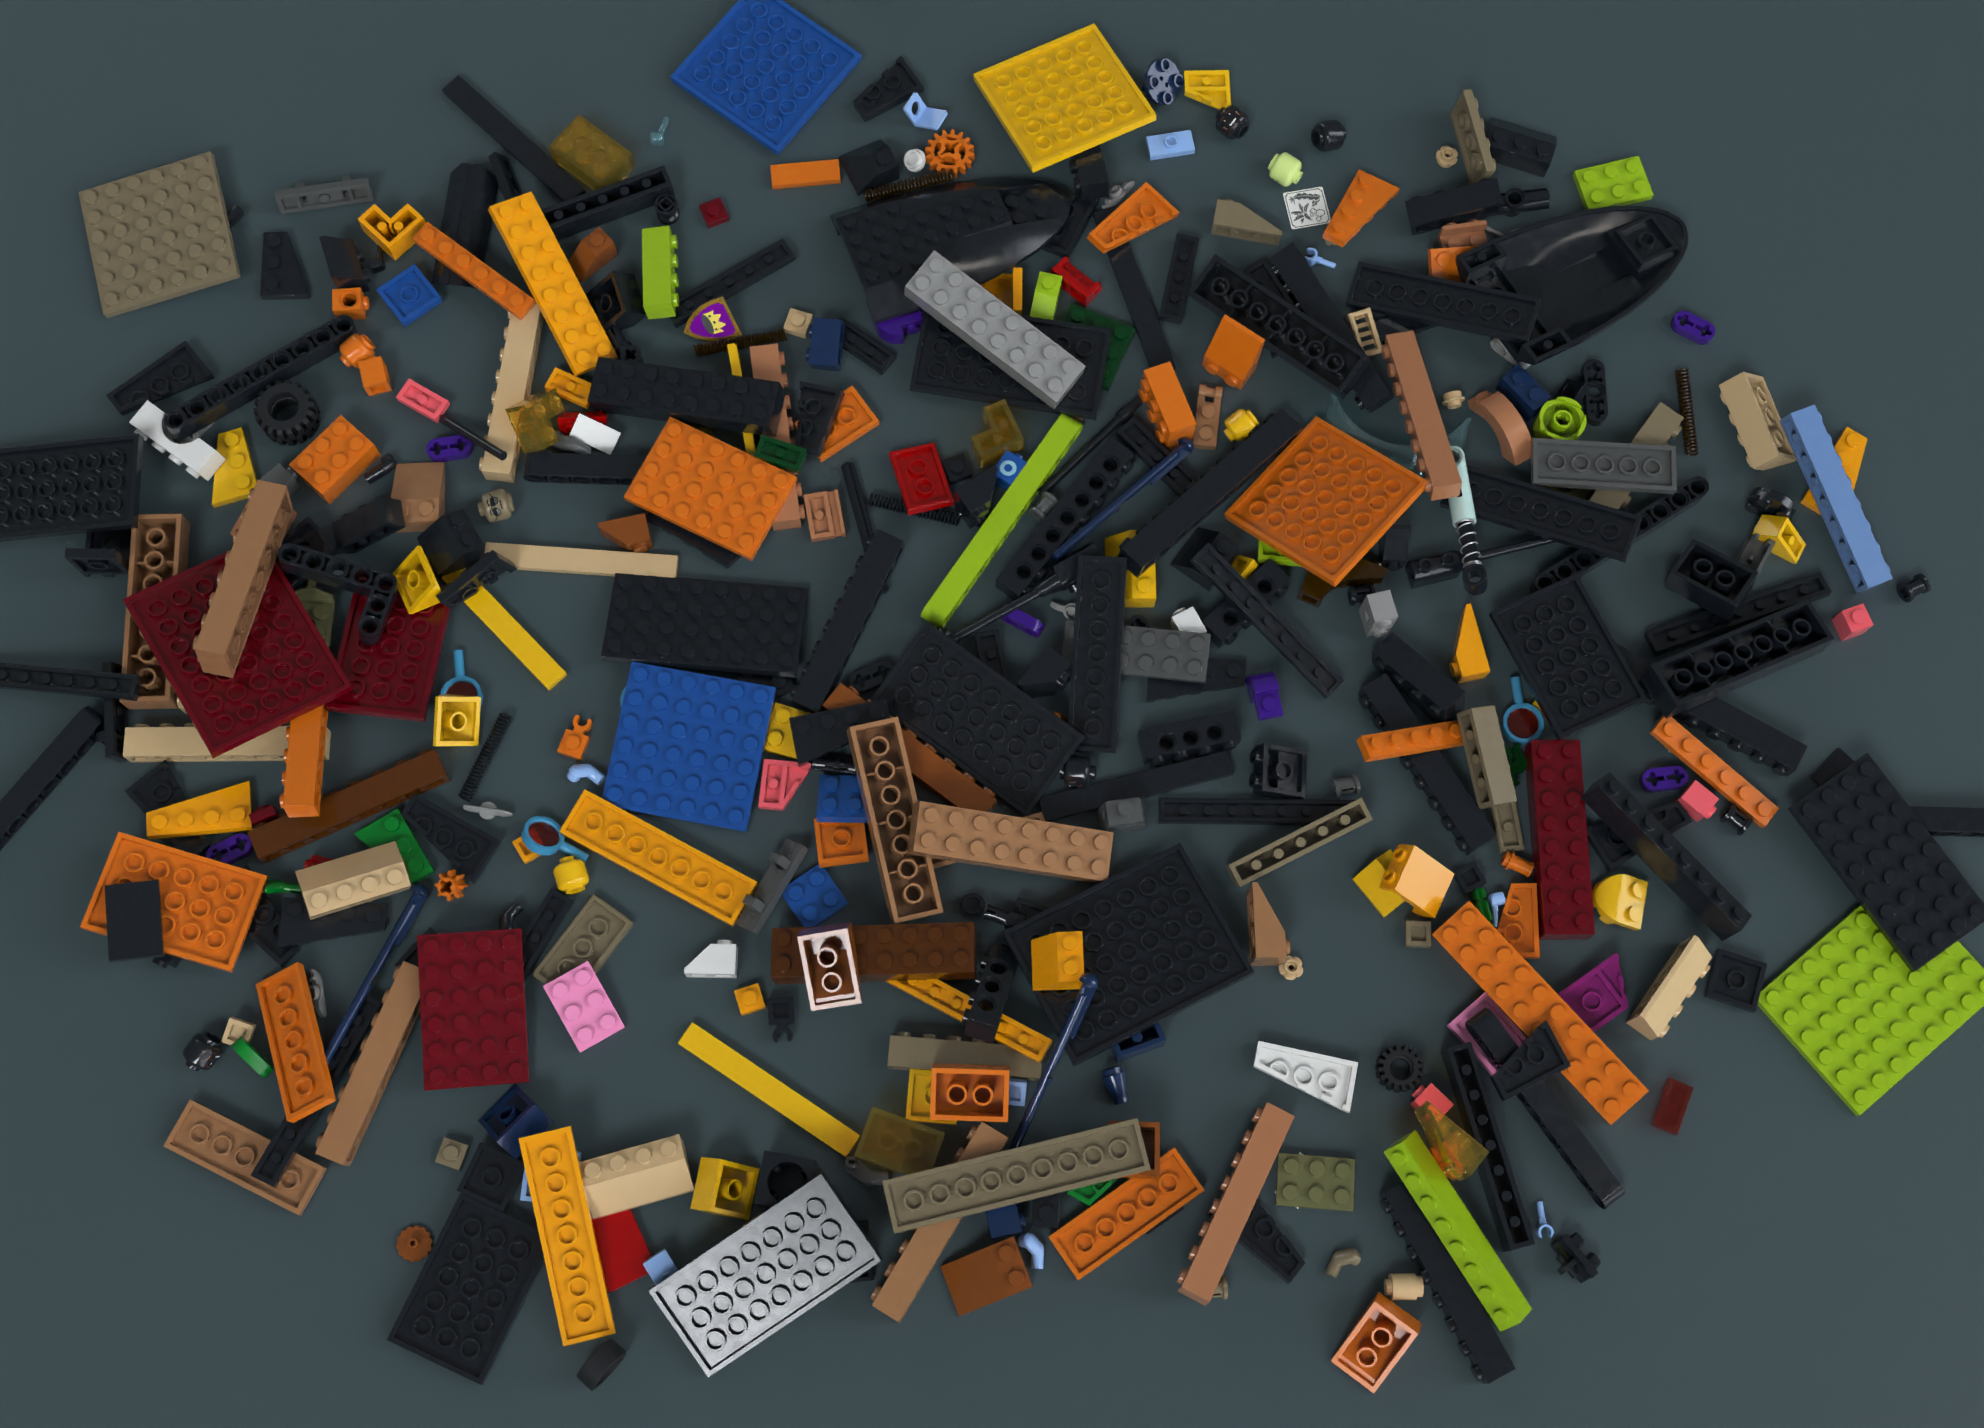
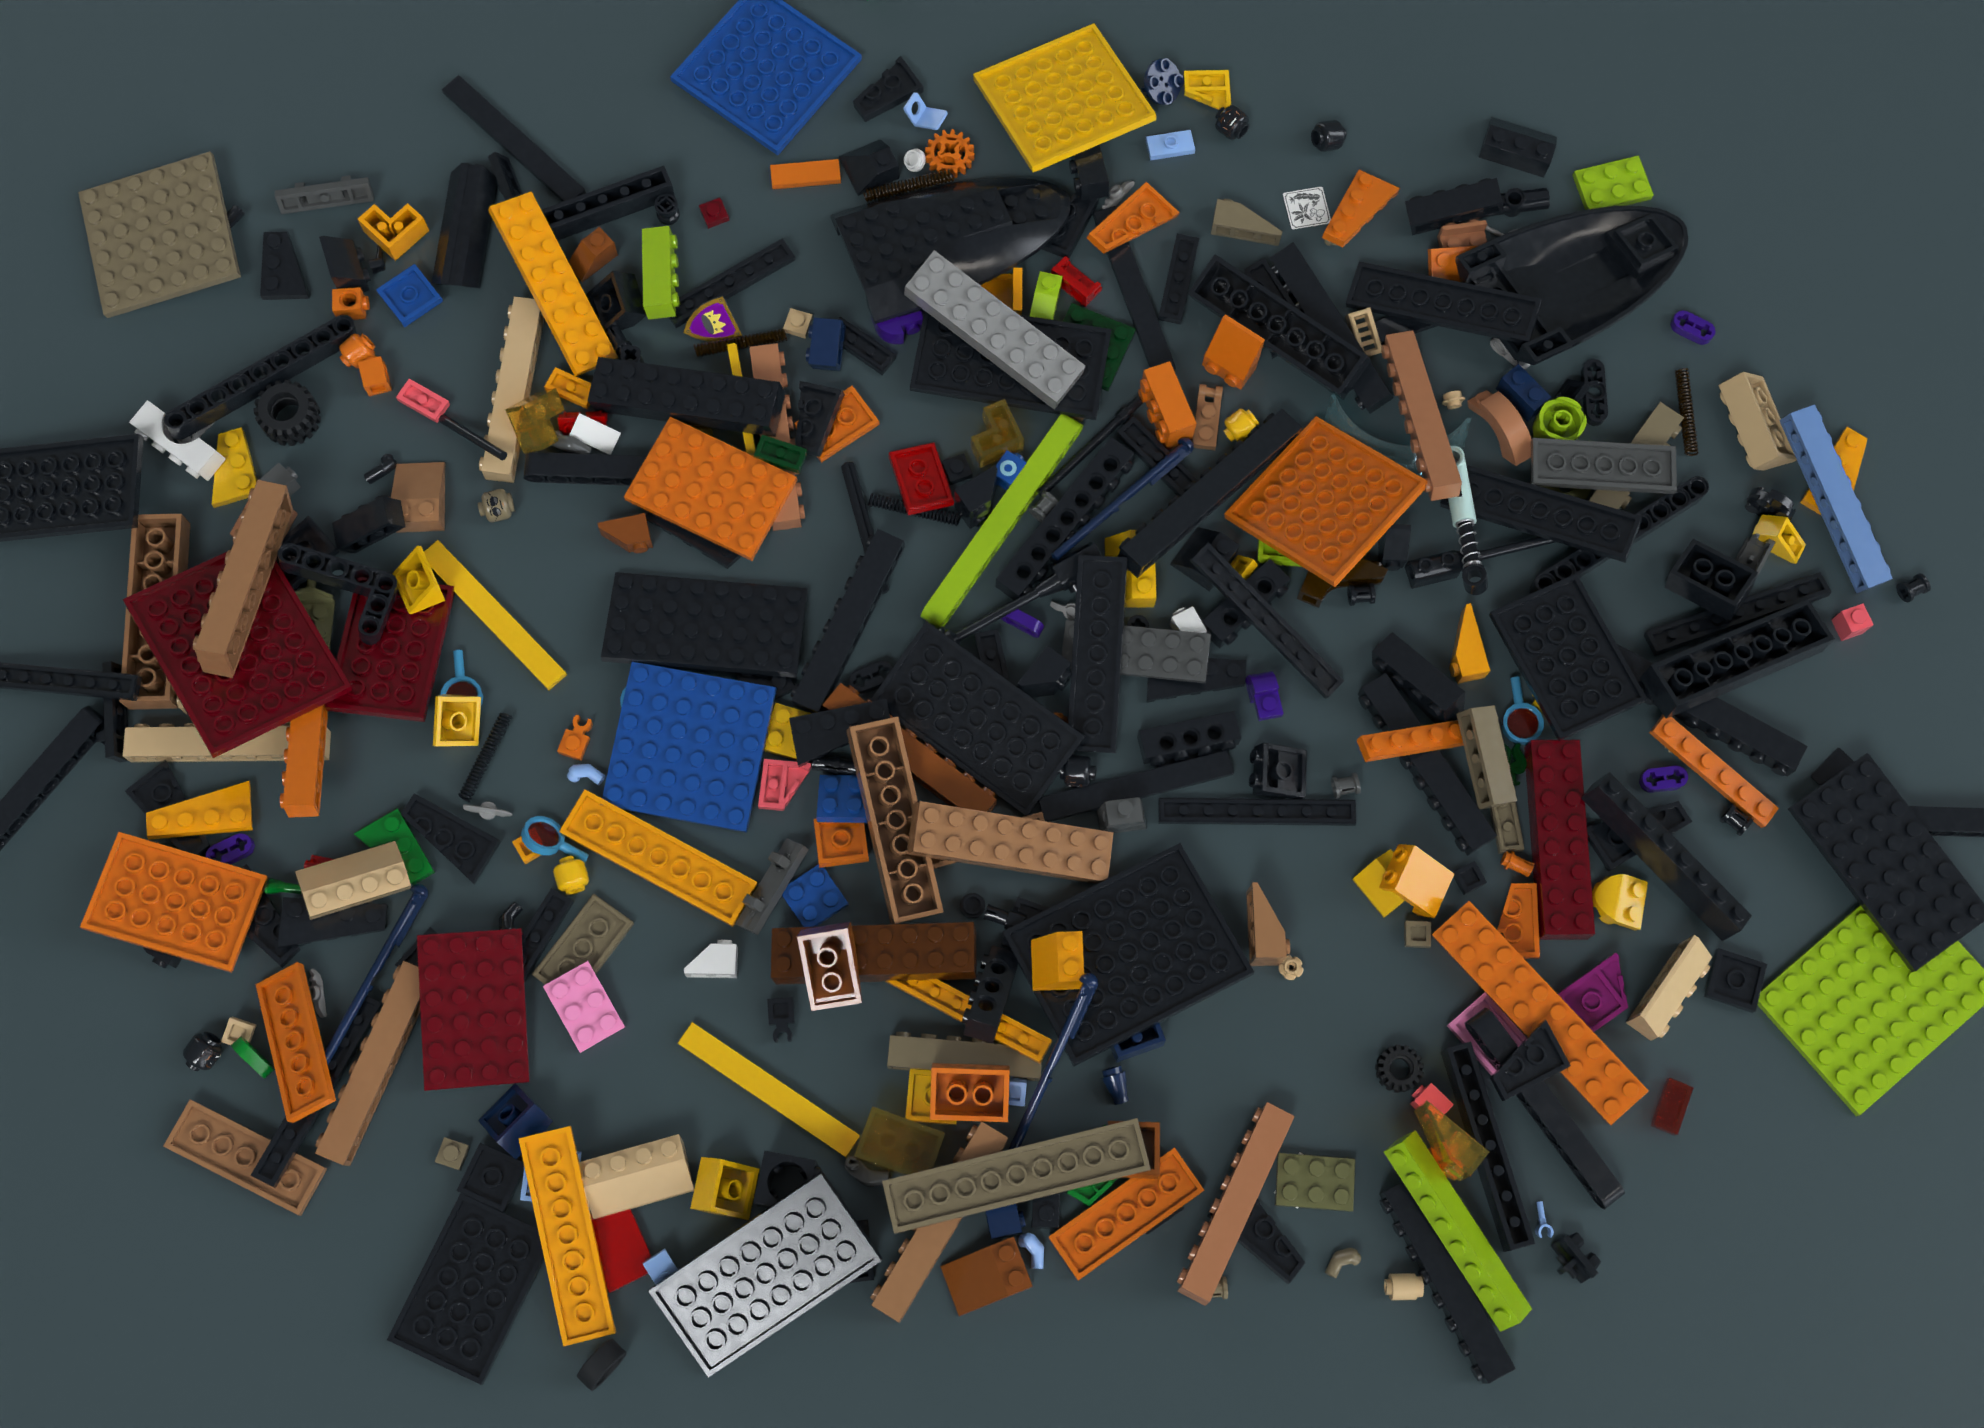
black bracket [65,529,131,577] -> none
black tile [105,880,164,963] -> none
black wing [106,340,215,416] -> none
reddish brown brick [247,749,451,864] -> none
dark red plate [249,805,280,826] -> none
orange brick [289,415,381,505] -> none
dark orange piece [396,1225,433,1262] -> none
orange plate [412,222,536,320] -> none
black slope [417,509,485,578] -> none
dark purple beam [426,435,473,462] -> none
orange gear [434,869,468,902] -> none
black wing [436,550,517,609] -> none
tan tile [484,542,679,578] -> none
clear yellow brick [549,115,635,190] -> none
clear light blue hand [650,117,669,146] -> none
light orange plate [734,983,766,1016] -> none
nougat plate [803,489,846,542] -> none
dark tan brick [1225,797,1373,888] -> none
white wing [1253,1041,1358,1113] -> none
yellowish green head [1268,152,1303,187] -> none
light blue hand [1304,247,1336,269] -> none
orange slope [1331,1292,1422,1394] -> none
light grey brick [1358,590,1398,638] -> none
tan plate [1436,146,1458,168] -> none
dark tan plate [1450,89,1496,184] -> none
green axle [1471,888,1495,927] -> none
light blue hand [1488,892,1505,927] -> none
coral brick [1675,780,1719,822] -> none

